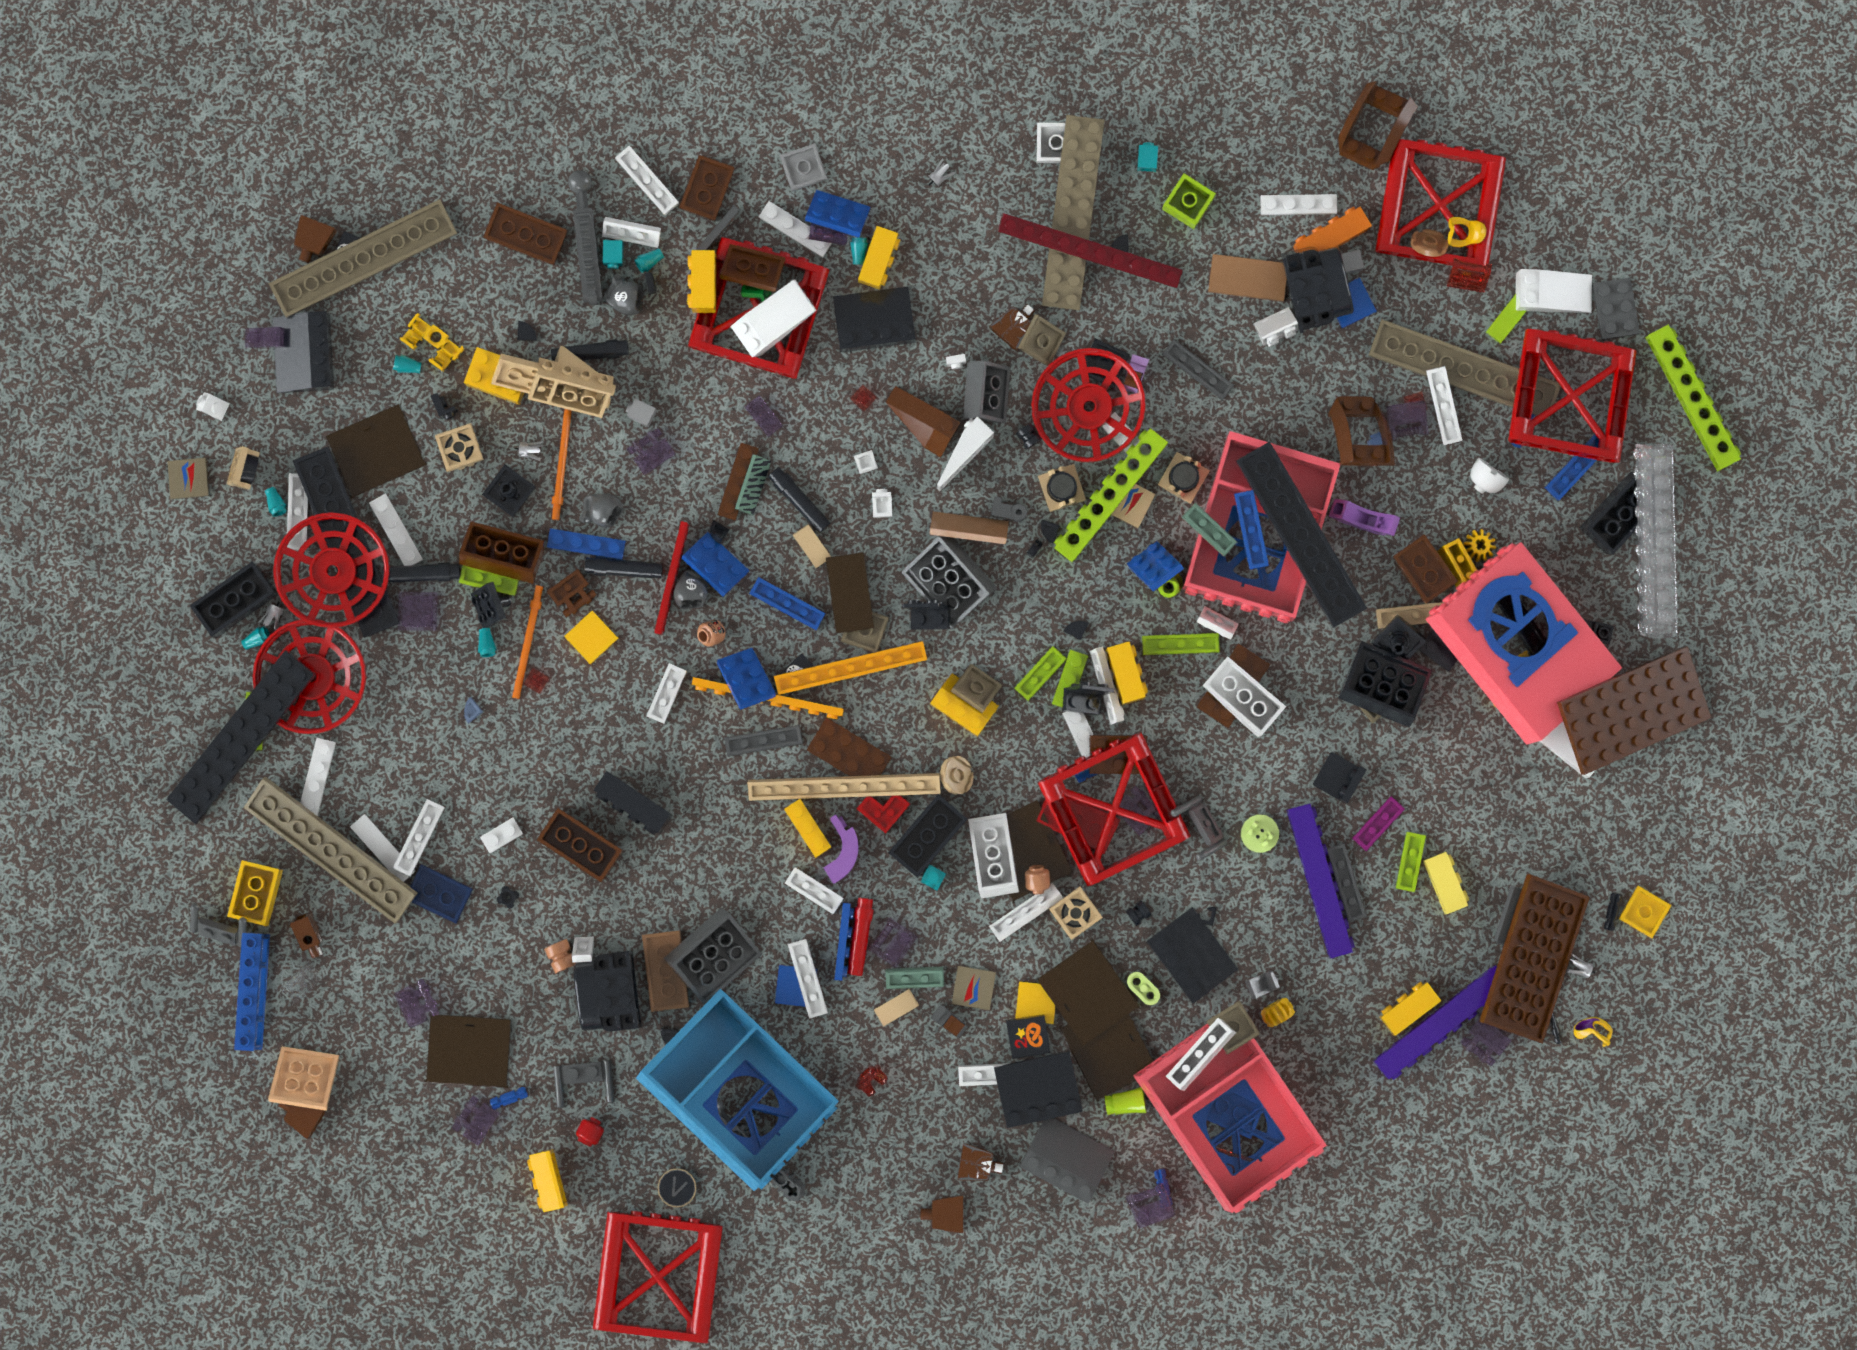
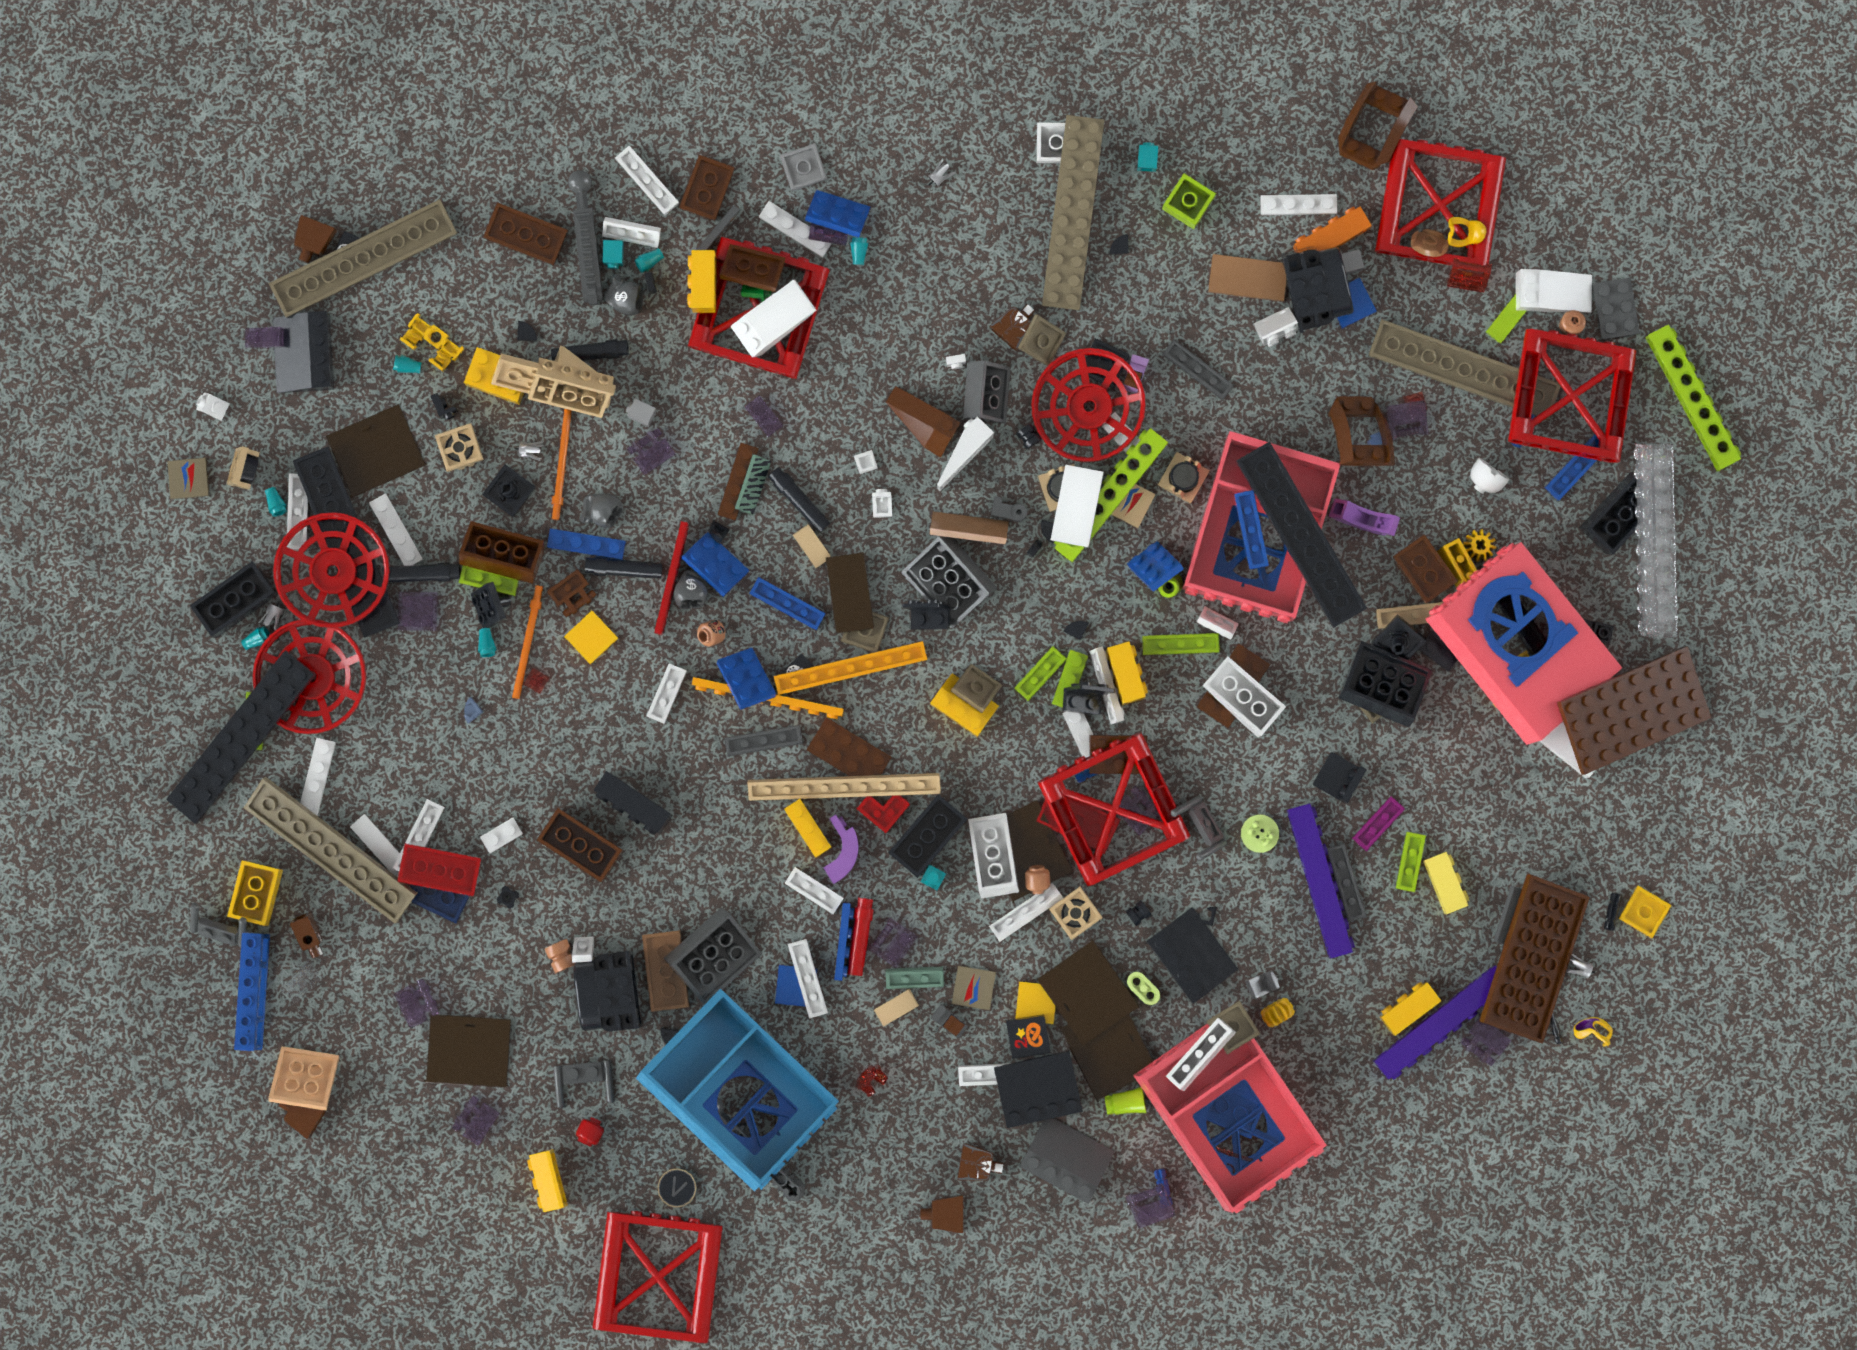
blue axle [490,1087,528,1110] -> none
black slope [833,287,916,353] -> none
clear red plate [850,385,877,412] -> none
yellow brick [858,226,901,290] -> none
tan tile [940,756,974,795] -> none
dark red plate [997,213,1183,288] -> none
sand green tile [1182,503,1237,557] -> none
white plate [1426,366,1462,445] -> none
none -> red plate [397,843,481,896]
none -> white tile [1051,465,1104,548]
none -> nougat head [1559,310,1586,335]

